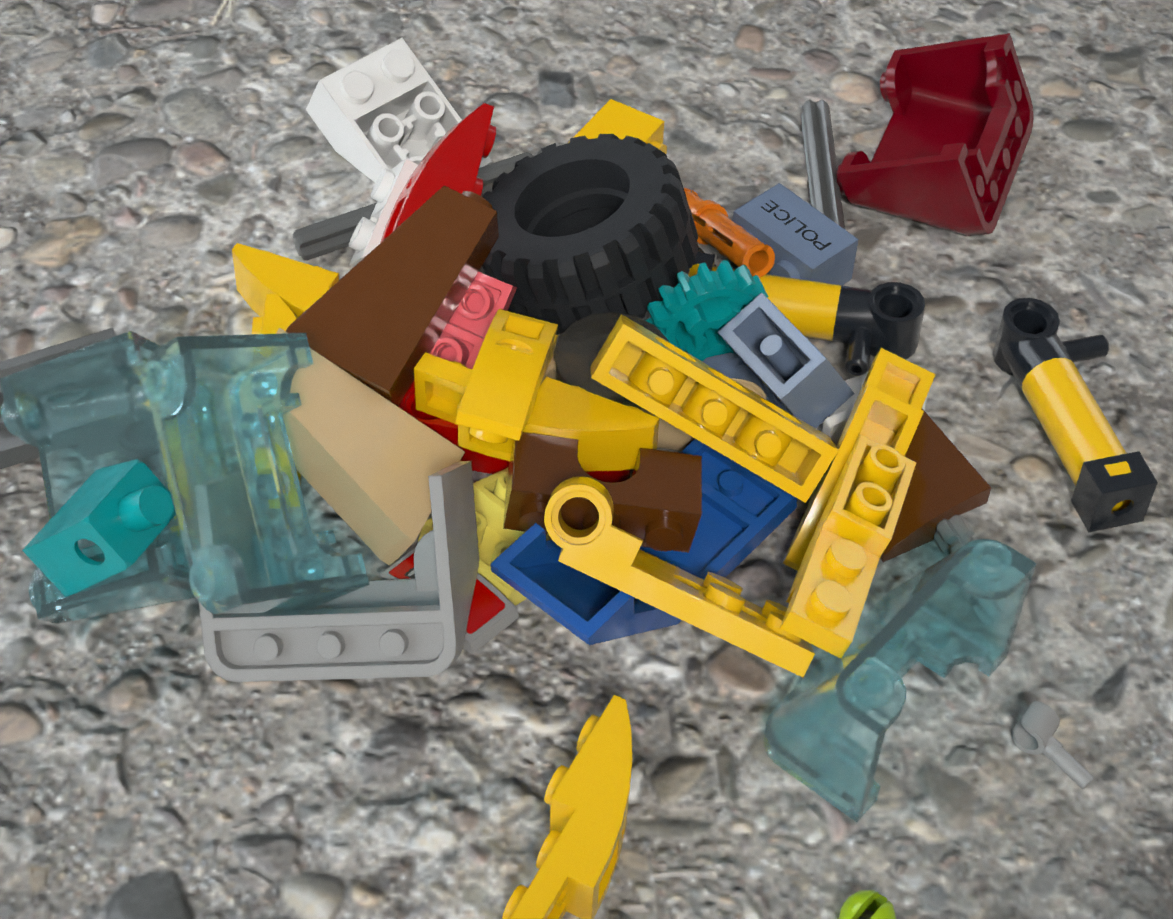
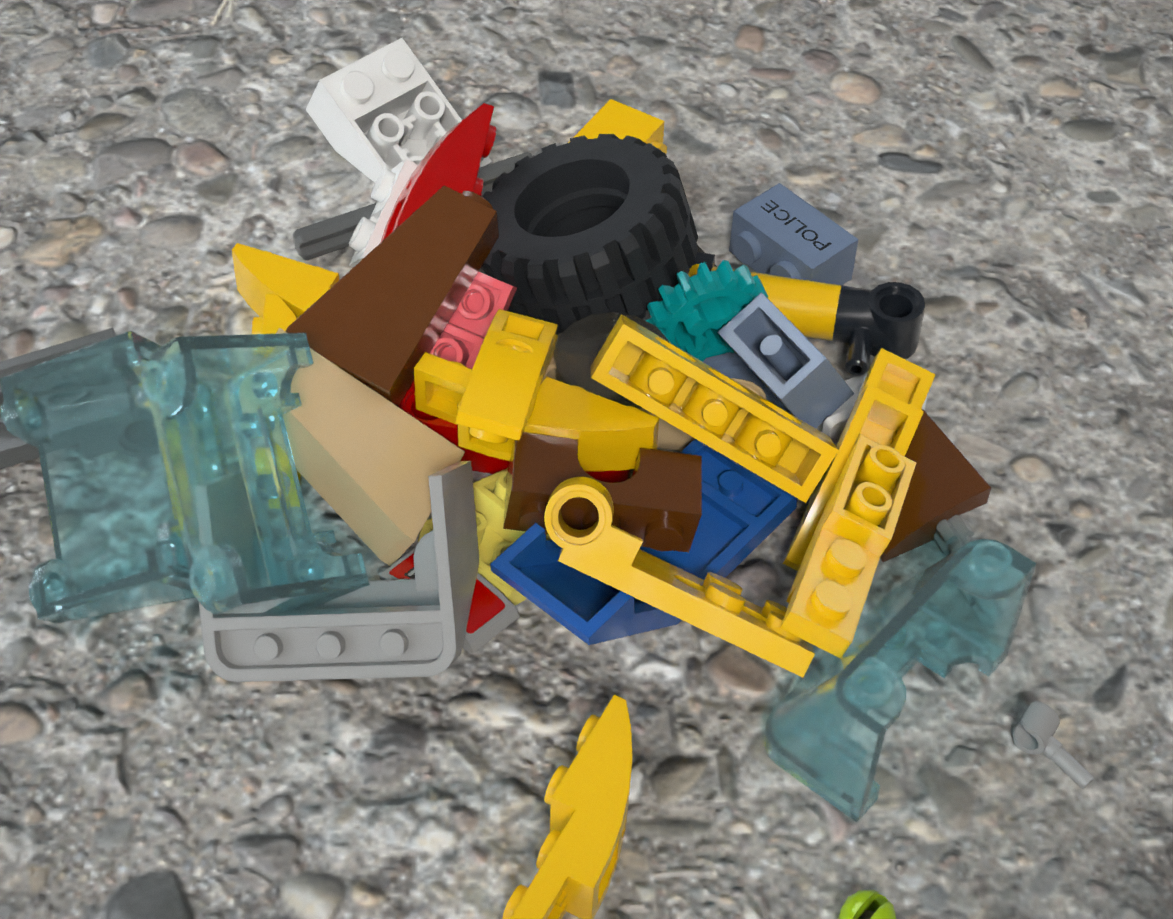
teal torso [22,459,180,597] -> none
orange pin [684,188,775,277] -> none
dark grey axle [801,99,845,229] -> none
dark red windscreen [837,33,1034,236] -> none
piece [992,298,1158,533] -> none

